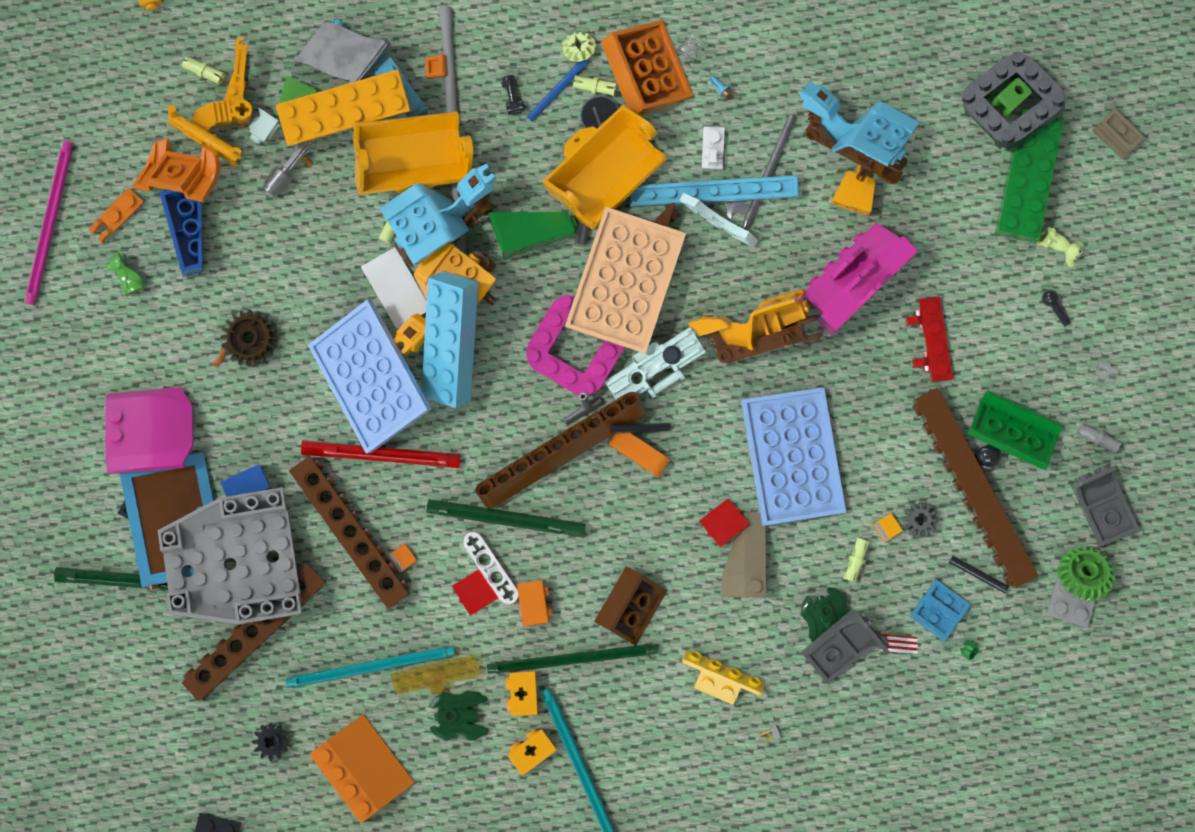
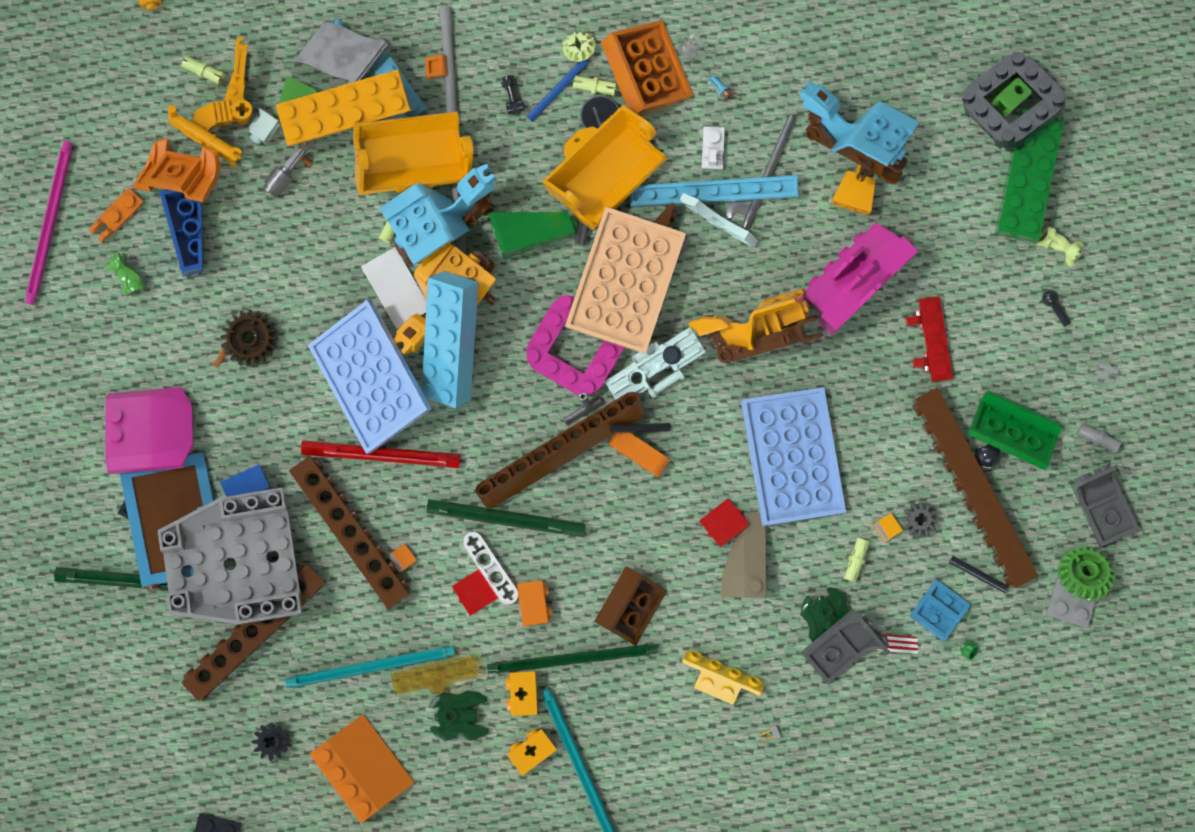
dark tan plate [1092,108,1145,159] -> none

